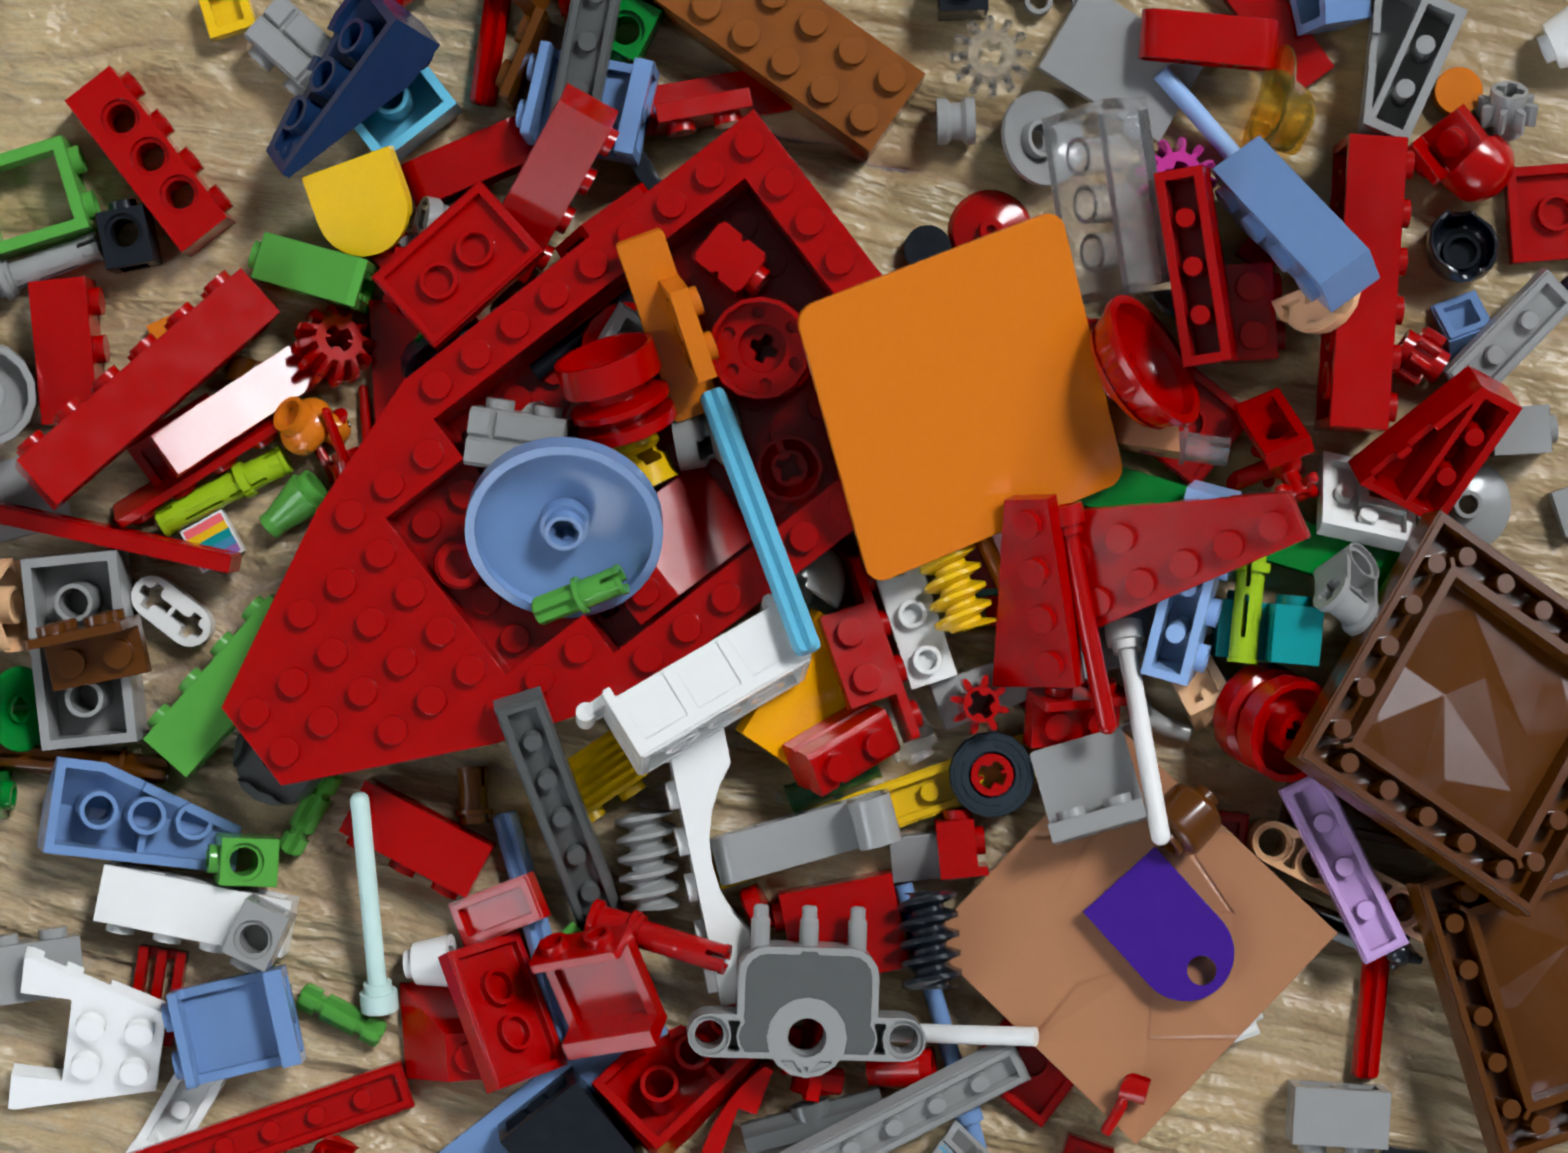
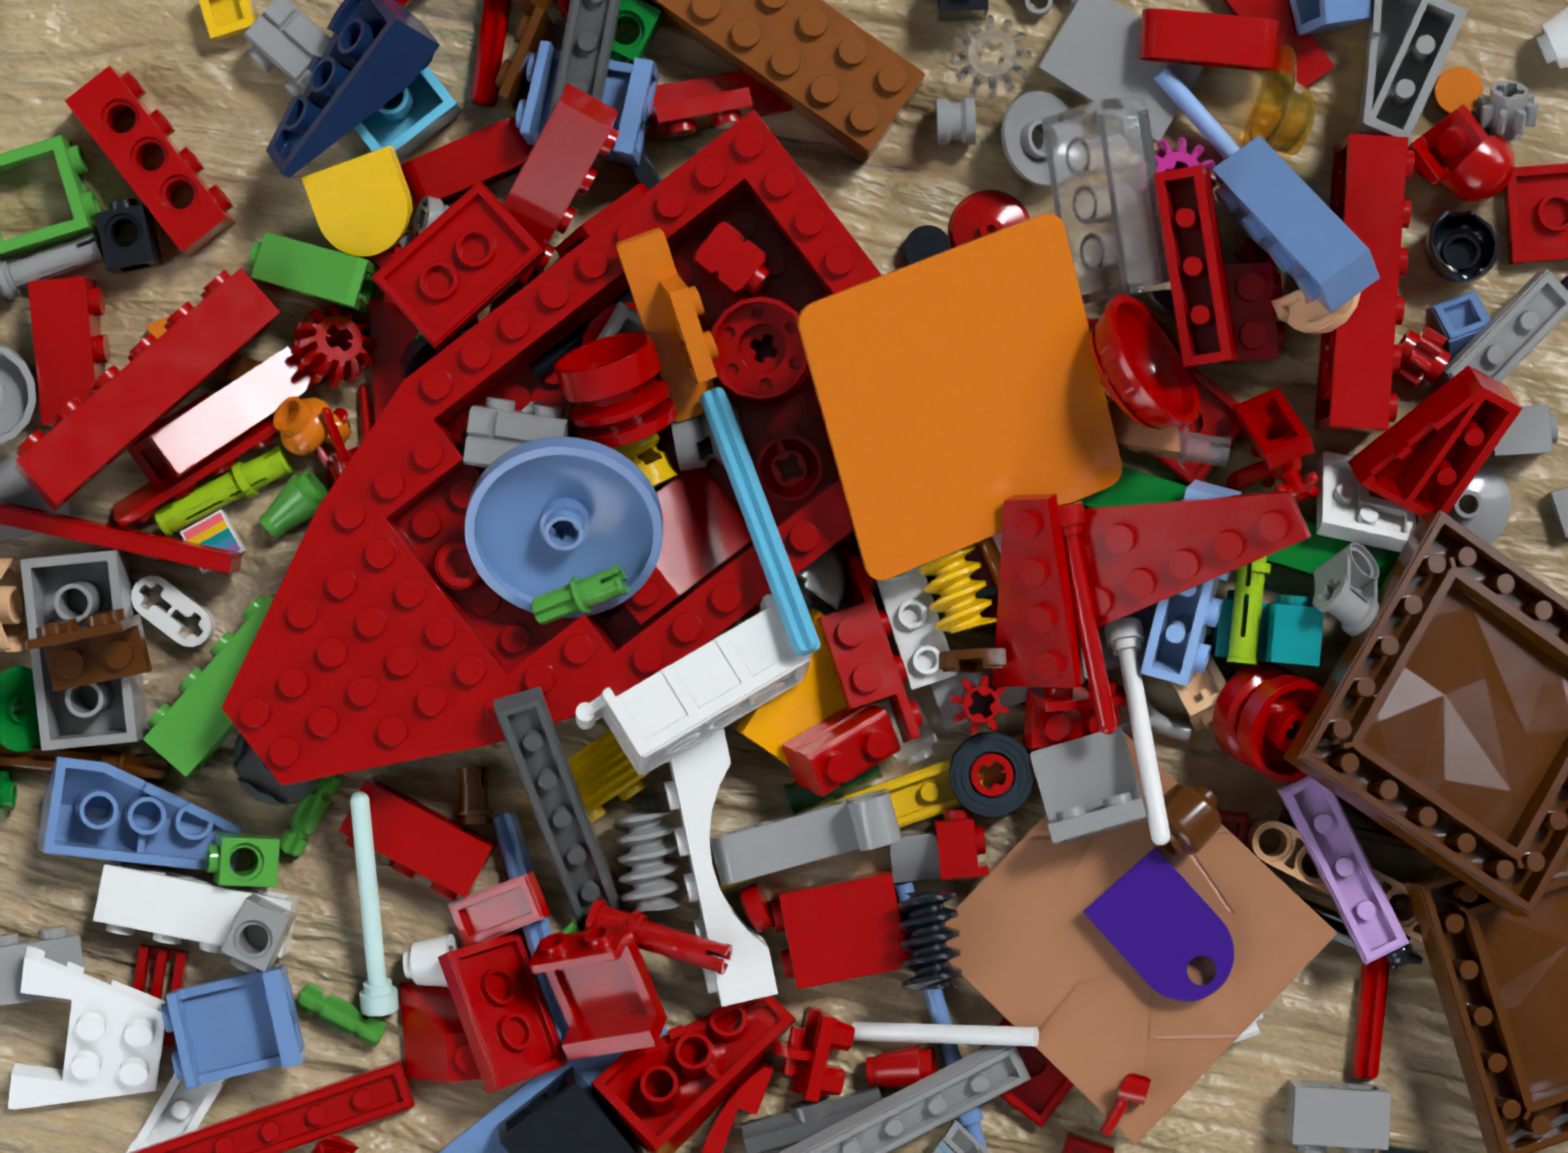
light grey piece [686,904,926,1078] -> none
none -> reddish brown tile [939,648,1007,673]

